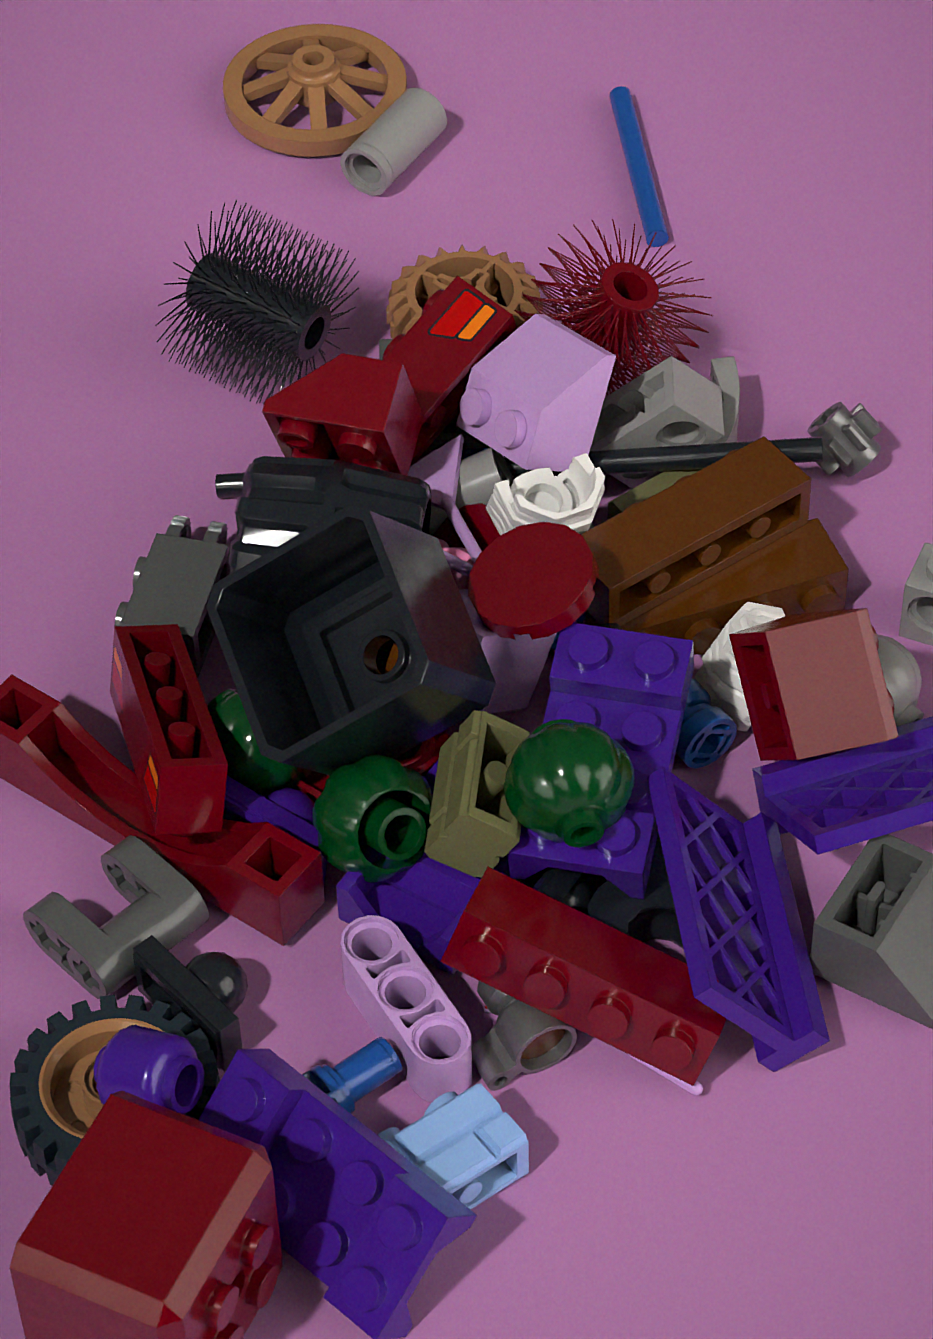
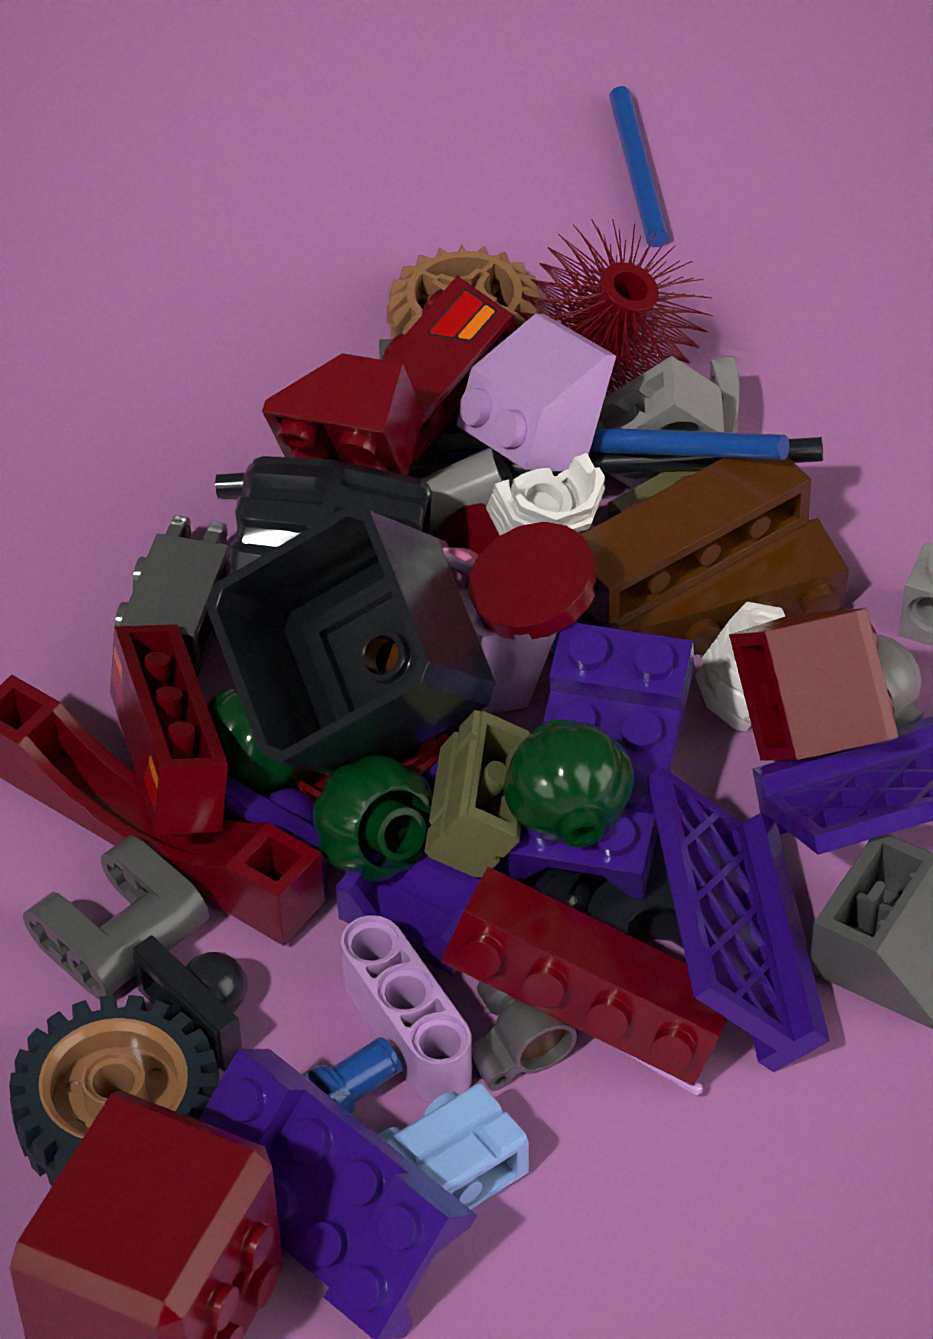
dark purple head [93,1025,204,1114] -> none
black piece [155,200,359,405] -> none
medium nougat wheel [223,24,407,157] -> none
light grey pin [340,88,447,196] -> none
lavender piece [408,434,482,563] -> none
blue wheel [676,678,737,769] -> none
flat silver gear [807,402,882,477] -> none
none -> blue bar [590,428,789,460]

